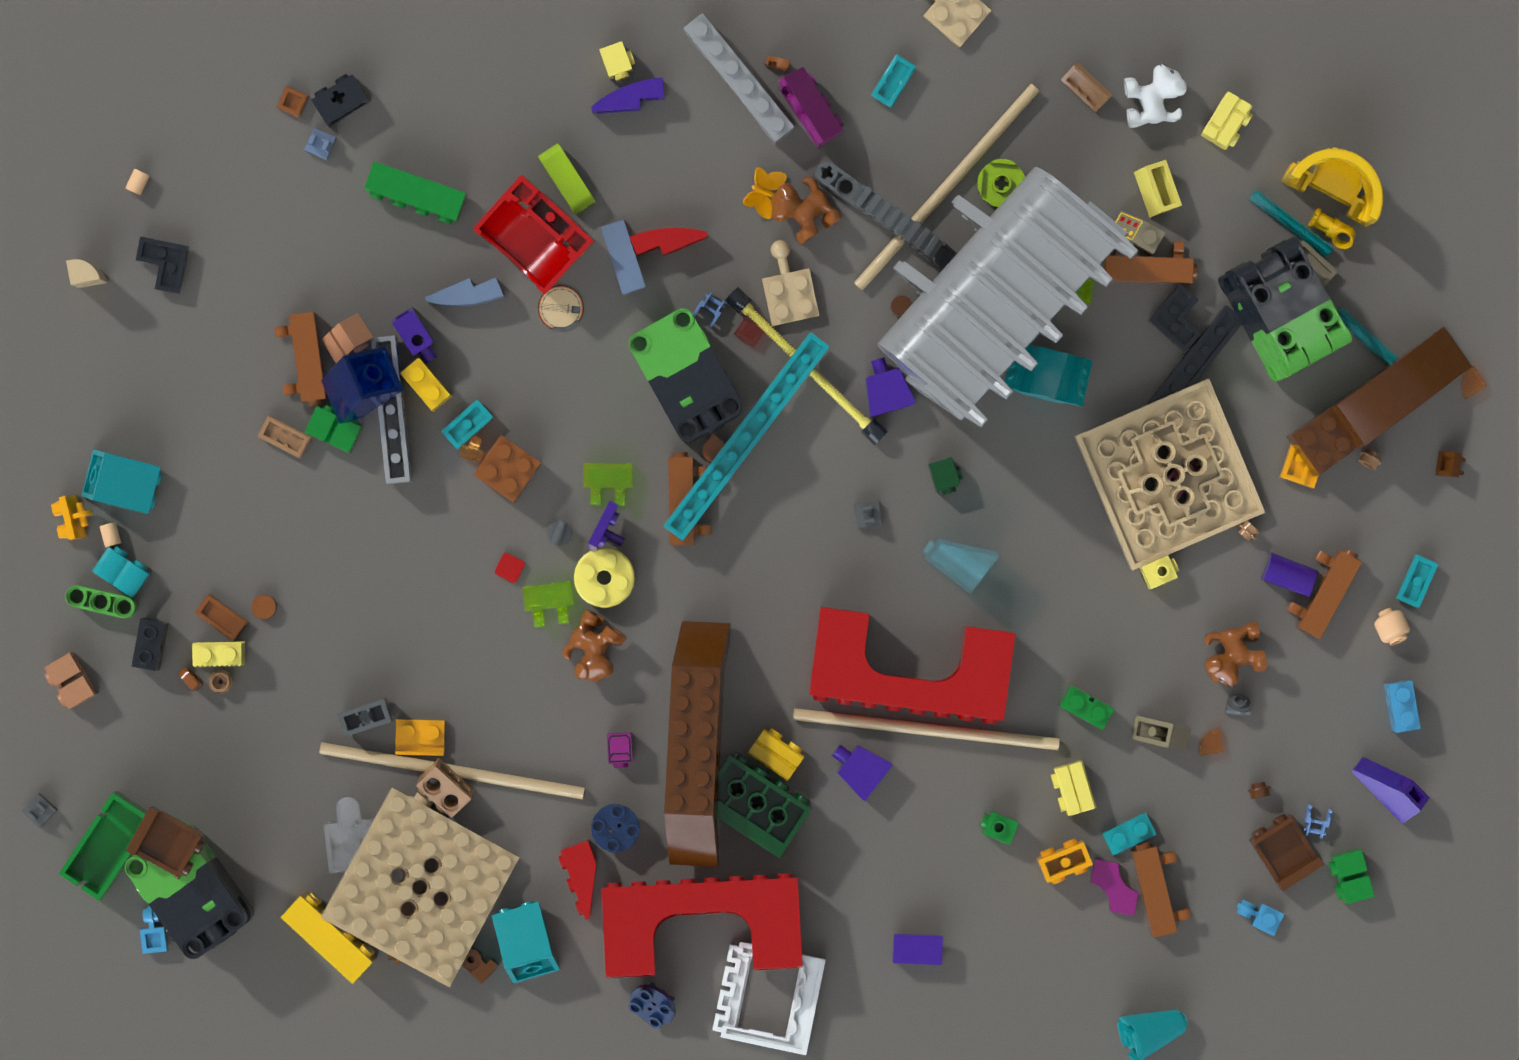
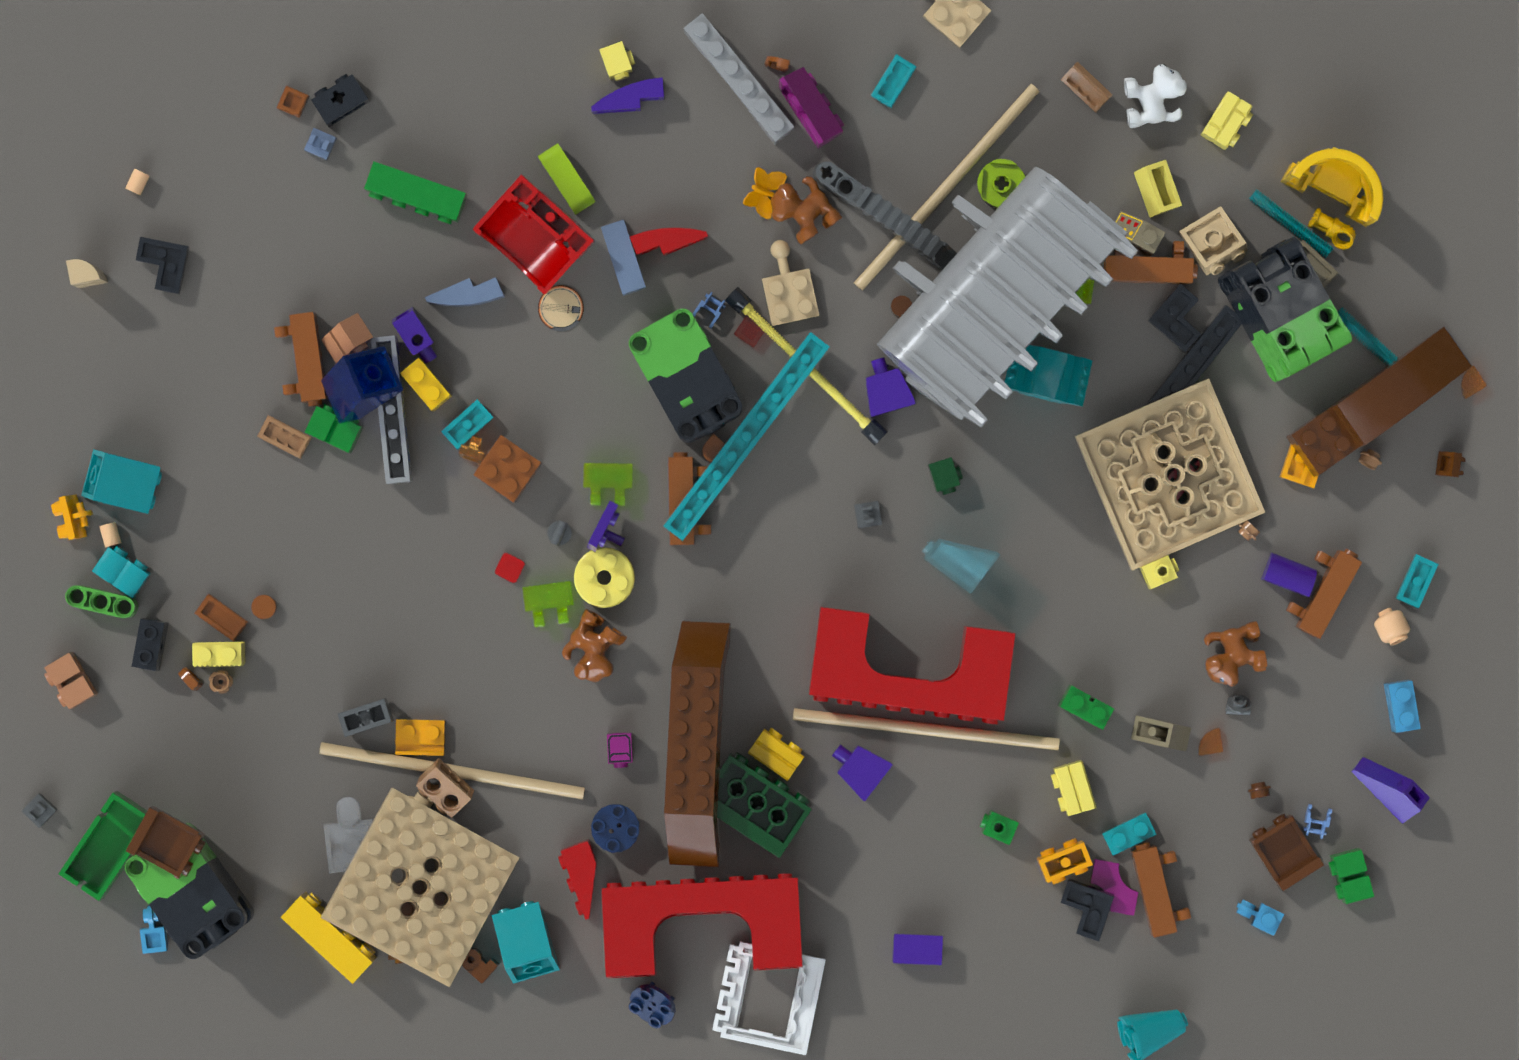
none -> black plate [1060,879,1115,942]
none -> tan plate [1179,206,1248,276]

